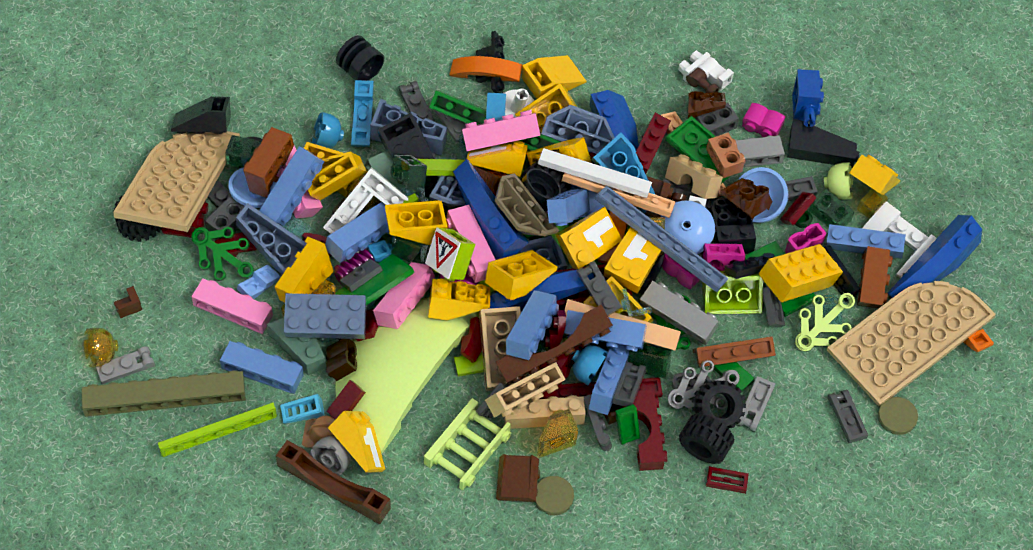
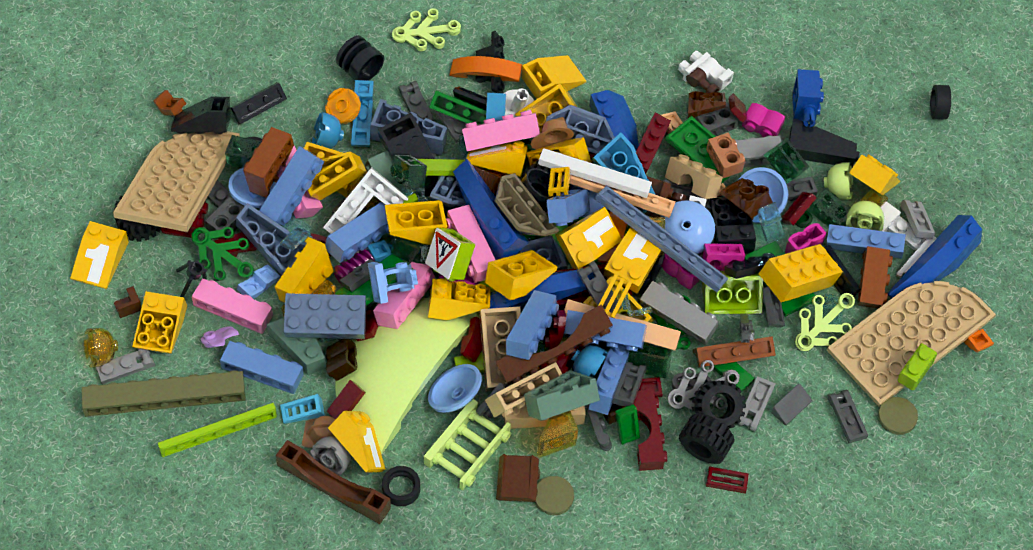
none -> yellow slope [70,221,129,289]
none -> yellow slope [132,291,187,354]
none -> dark orange bracket [153,90,187,116]
none -> black plant [176,260,207,297]
none -> lavender plate [201,326,239,348]
none -> black plate [230,82,287,124]
none -> clear light blue bracket [280,227,312,250]
none -> light orange tile [325,88,361,124]
none -> light blue tile [368,262,418,304]
none -> black tyre [382,466,420,506]
none -> yellowish green plant [392,8,461,51]
none -> light blue dish [428,364,482,413]
none -> black slope [453,86,487,110]
none -> sand green wedge [524,371,600,421]
none -> medium nougat piece [531,117,574,149]
none -> yellow tile [548,167,571,197]
none -> yellow tile [598,274,632,318]
none -> dark red tile [729,93,747,122]
none -> dark grey hinge [740,314,755,343]
none -> clear light blue slope [758,202,786,244]
none -> clear green brick [764,137,809,184]
none -> dark grey slope [771,383,812,426]
none -> yellowish green cylinder [846,201,884,231]
none -> lime brick [897,343,937,391]
none -> light grey plate [901,200,935,239]
none -> black tyre [930,85,951,119]

